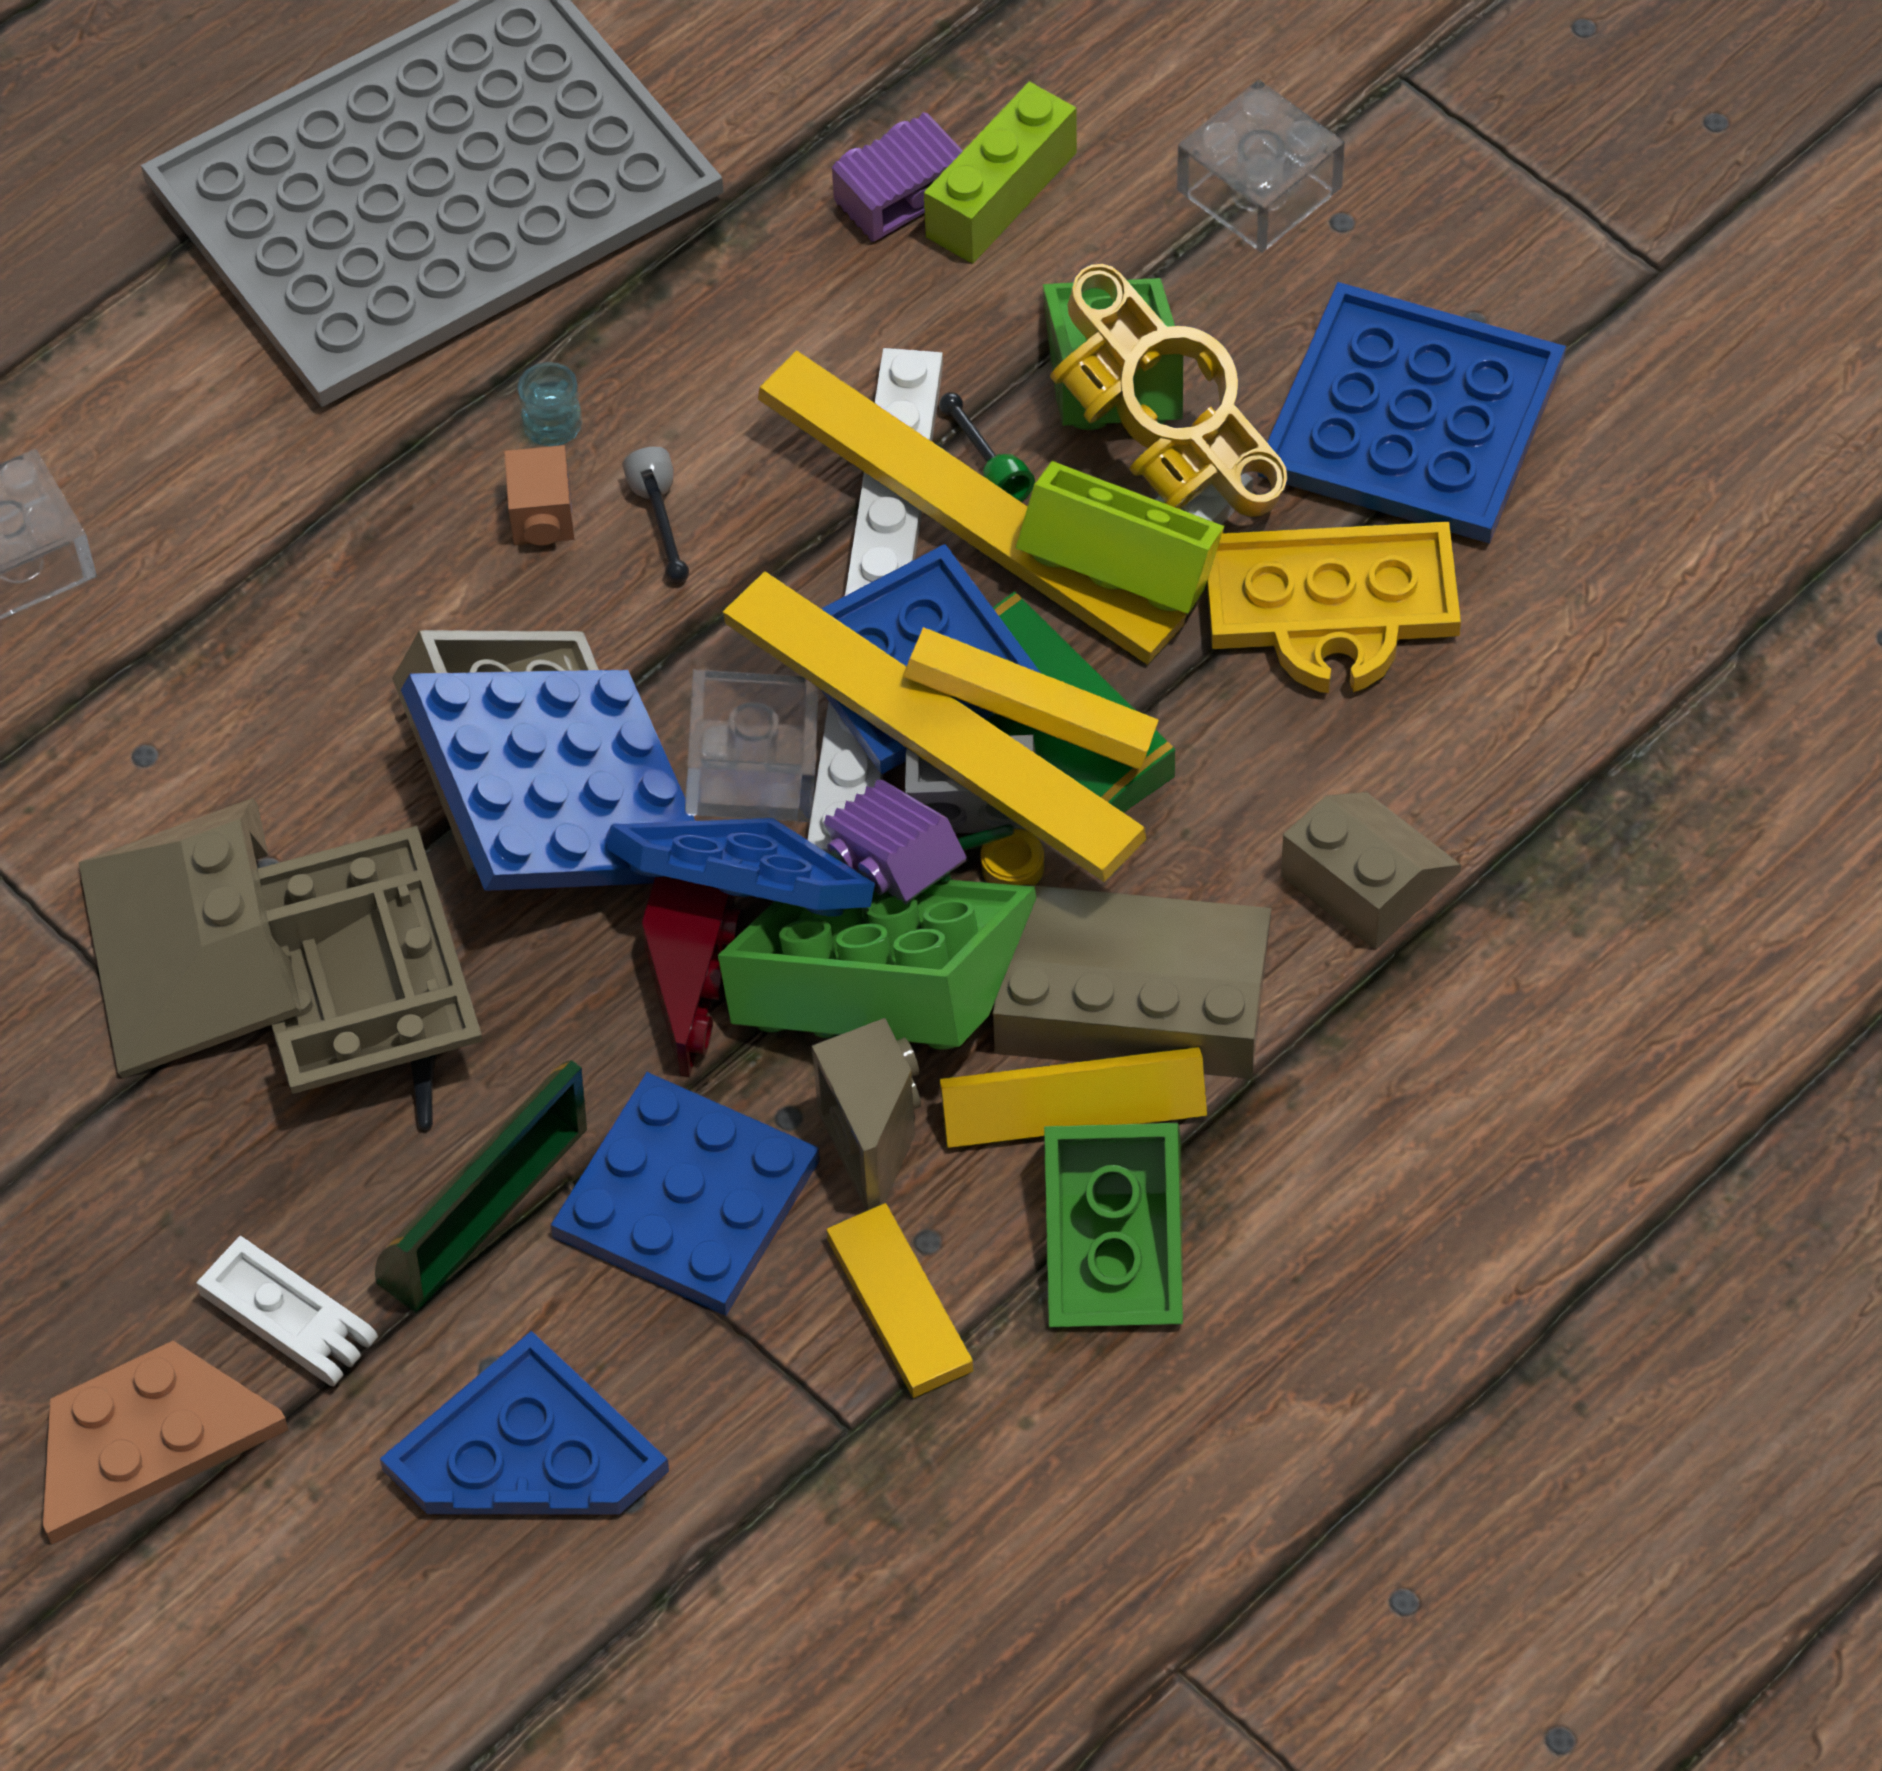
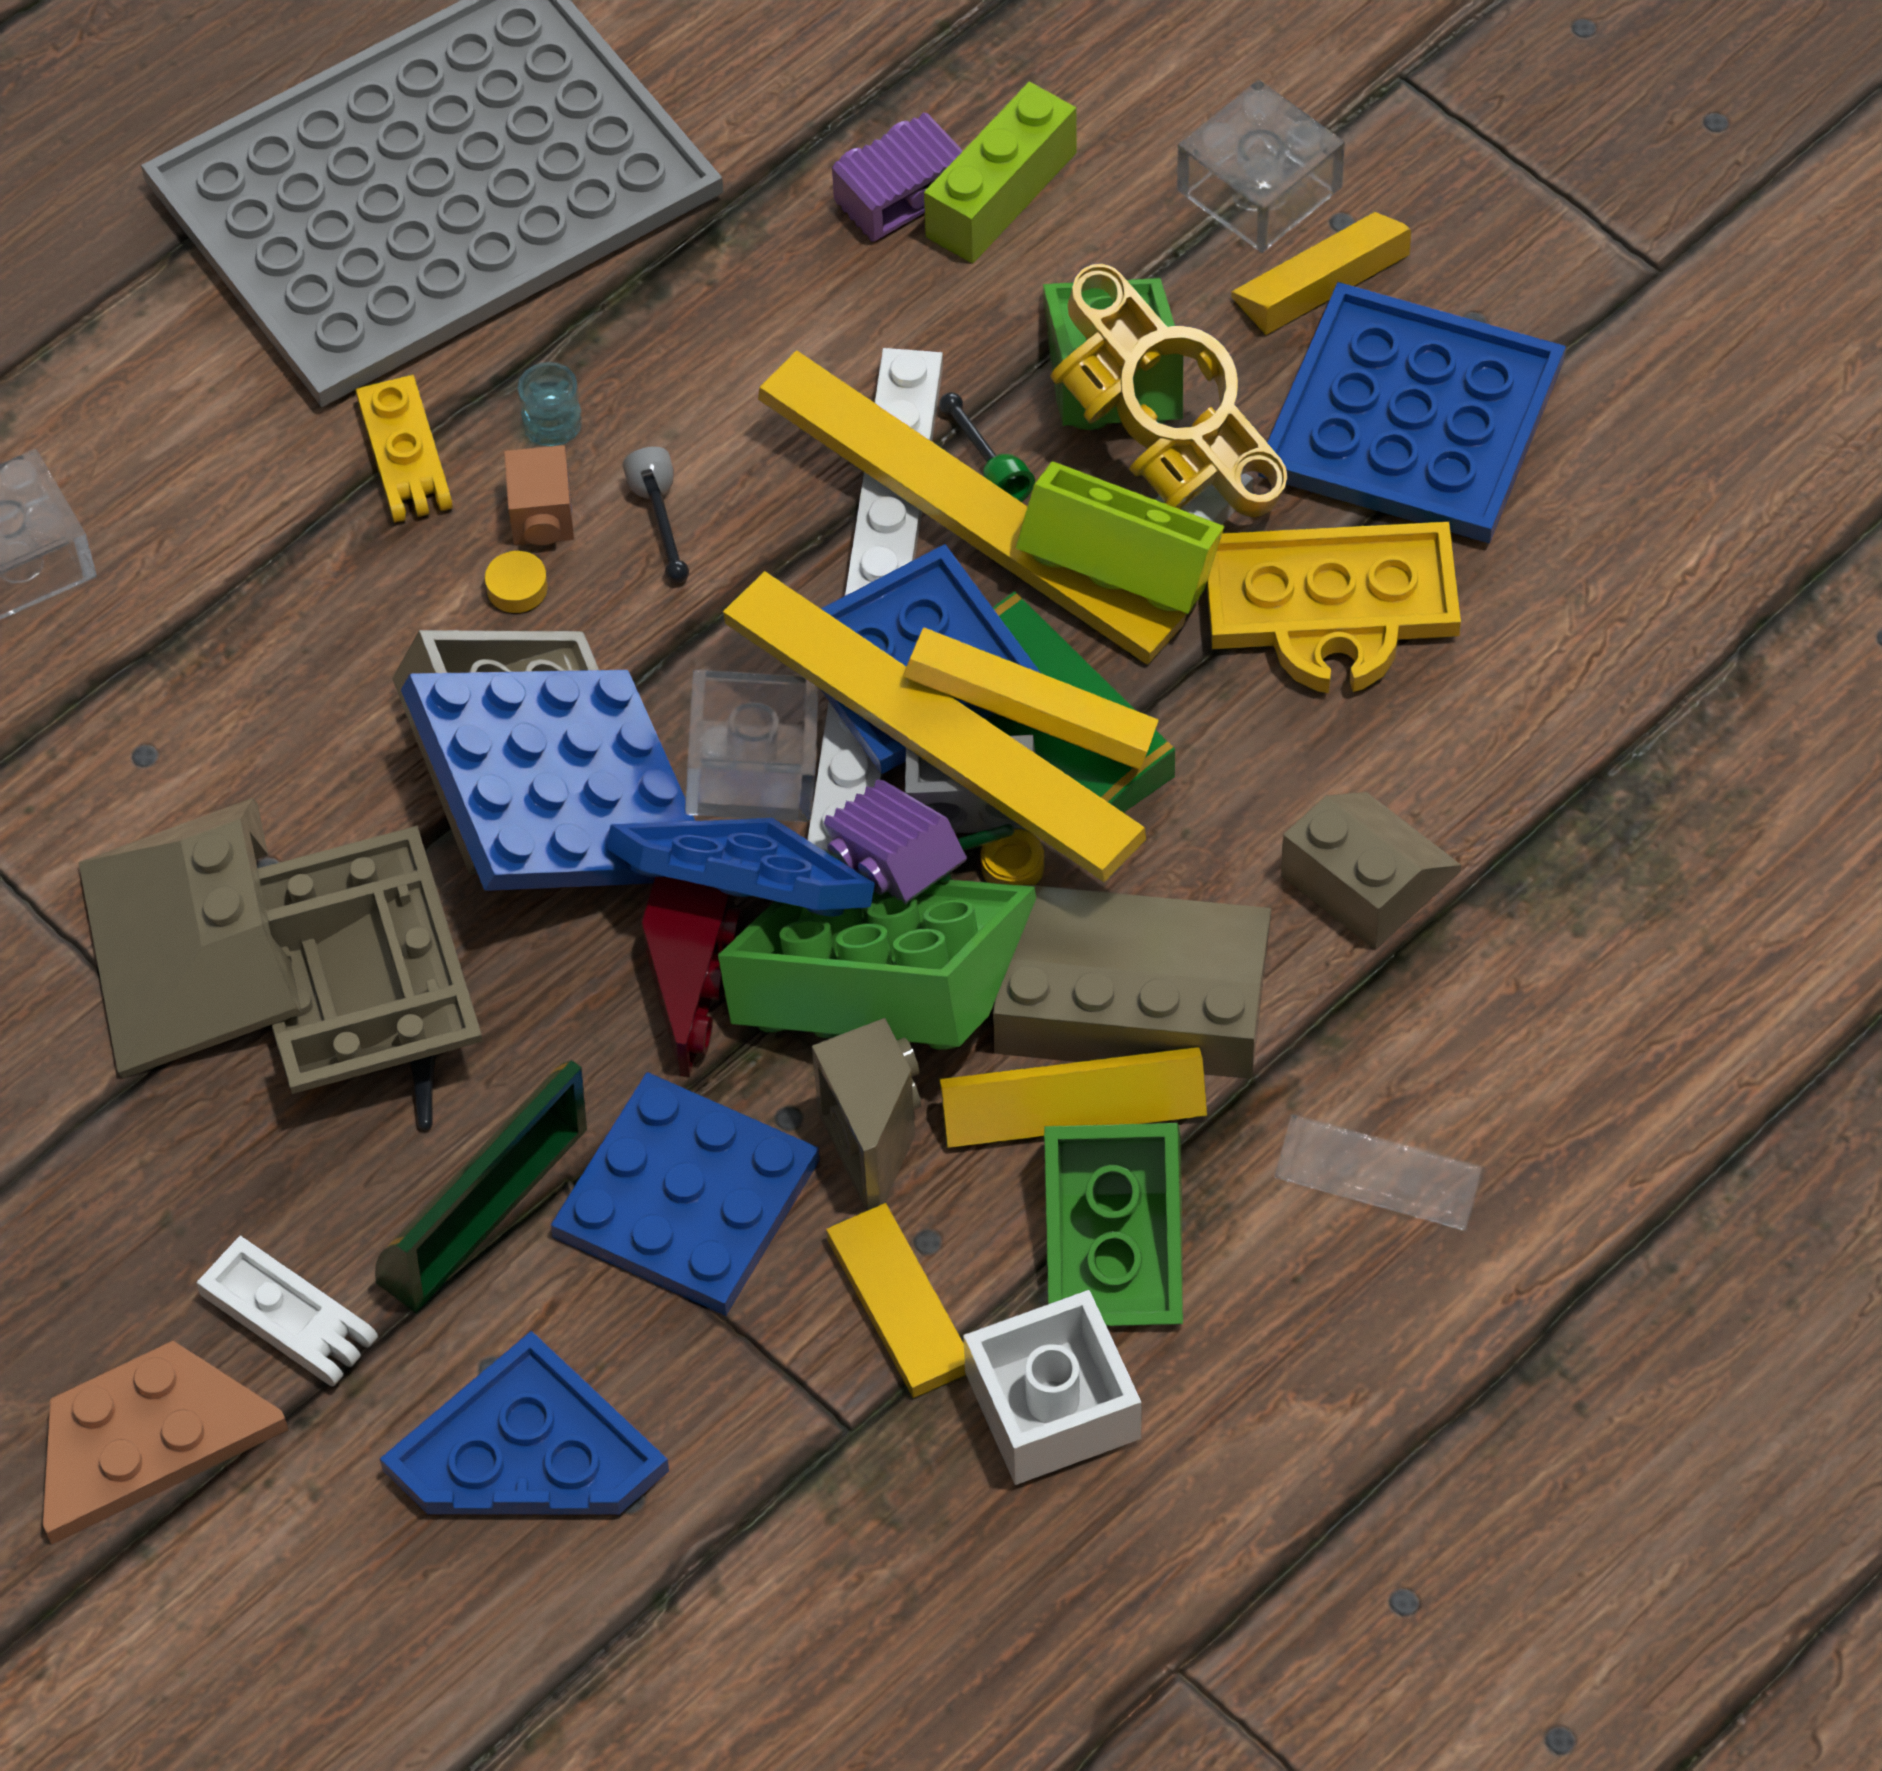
none -> yellow hinge [356,374,453,523]
none -> yellow tile [485,551,548,613]
none -> white brick [963,1290,1141,1485]
none -> yellow slope [1231,212,1411,335]
none -> clear slope [1275,1114,1486,1231]

